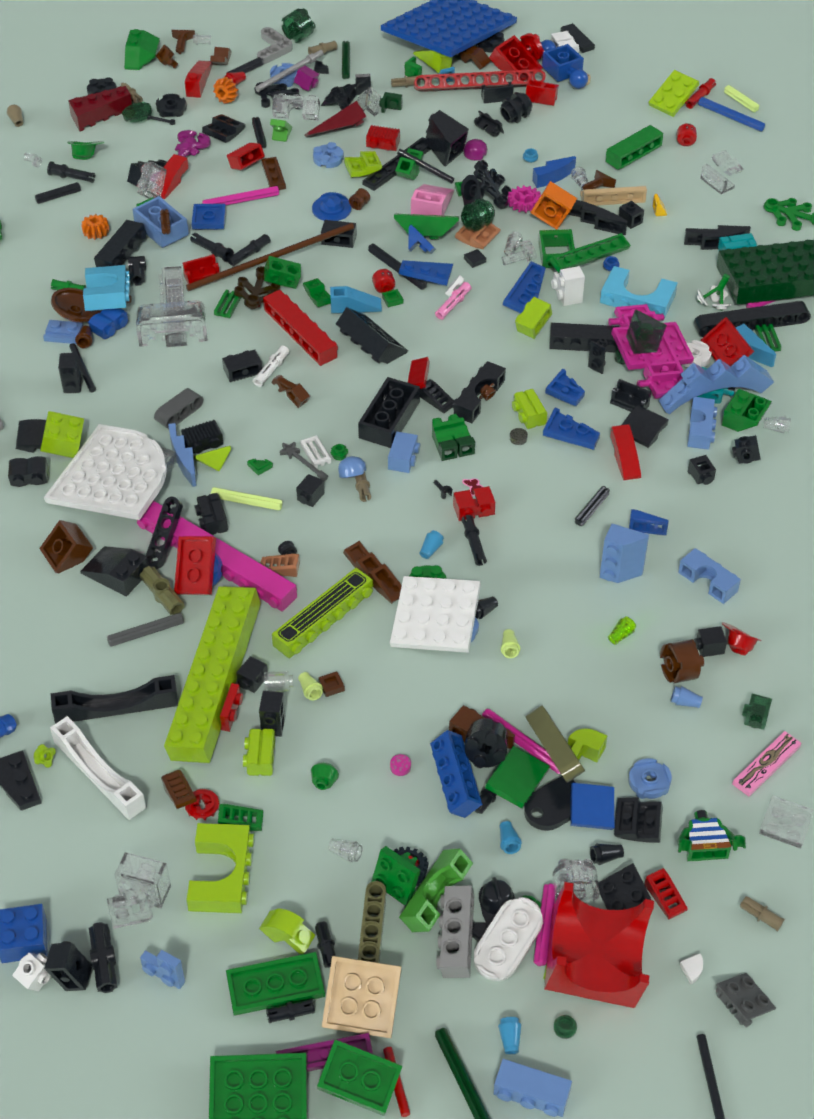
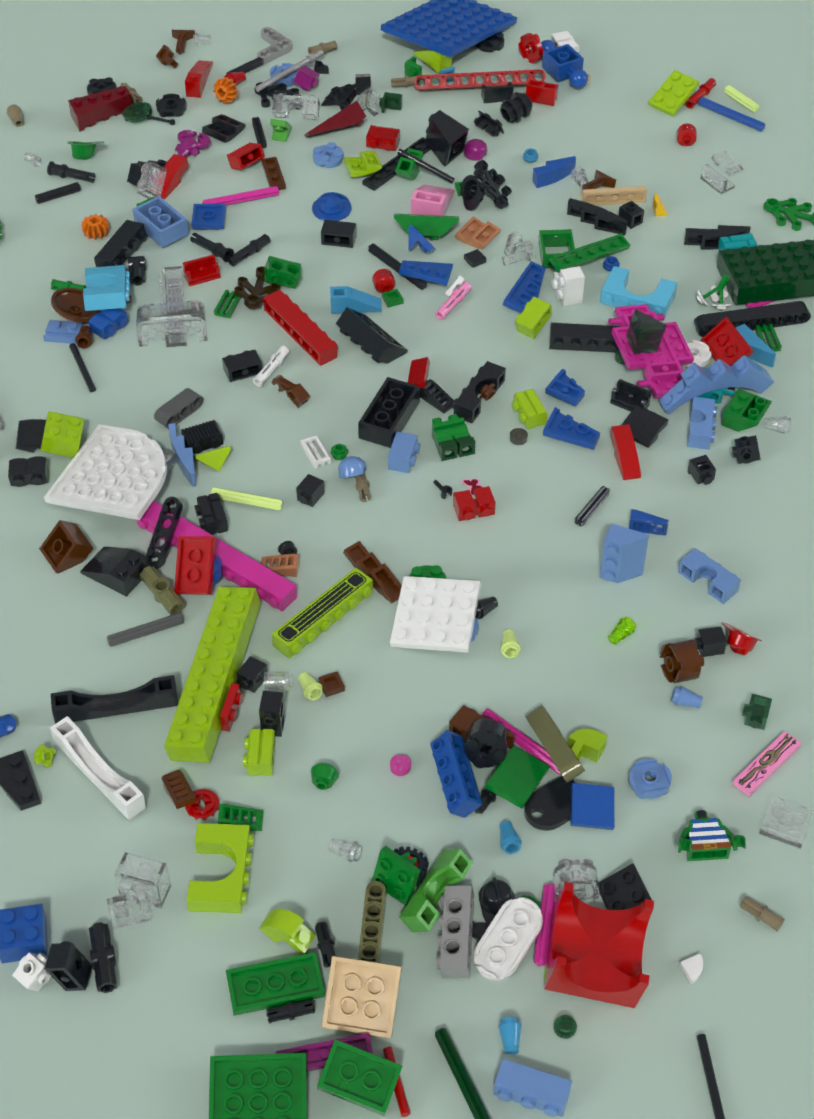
black brick [58,353,82,393] -> none
green wedge [124,29,160,70] -> none
medium blue plate [140,950,185,989] -> none
reddish brown axle [160,209,171,235] -> none
reddish brown piece [186,223,354,291] -> none
reddish brown slope [210,47,232,65] -> none
green tile [247,458,273,476] -> none
dark grey piece [280,442,328,481] -> none
clear green brick [281,8,316,43] -> none
green slope [303,278,331,307] -> none
dark green axle [342,41,350,79] -> none
reddish brown wheel [349,188,370,210] -> none
dark azure cone [419,530,444,559] -> none
reddish brown slope [458,46,491,70] -> none
clear green piece [461,198,495,231] -> none
black pin [461,515,487,566] -> none
red slope [489,35,543,81] -> none
dark pink gear [508,185,541,213] -> none
orange brick [530,181,577,230] -> none
black tile [561,23,595,53] -> none
black hinge [588,338,608,374] -> none
black cone [590,843,624,865] -> none
green brick [605,125,663,170] -> none
black slope [614,797,663,843] -> none
red slope [644,868,688,920] -> none
dark grey hinge [716,973,776,1027] -> none

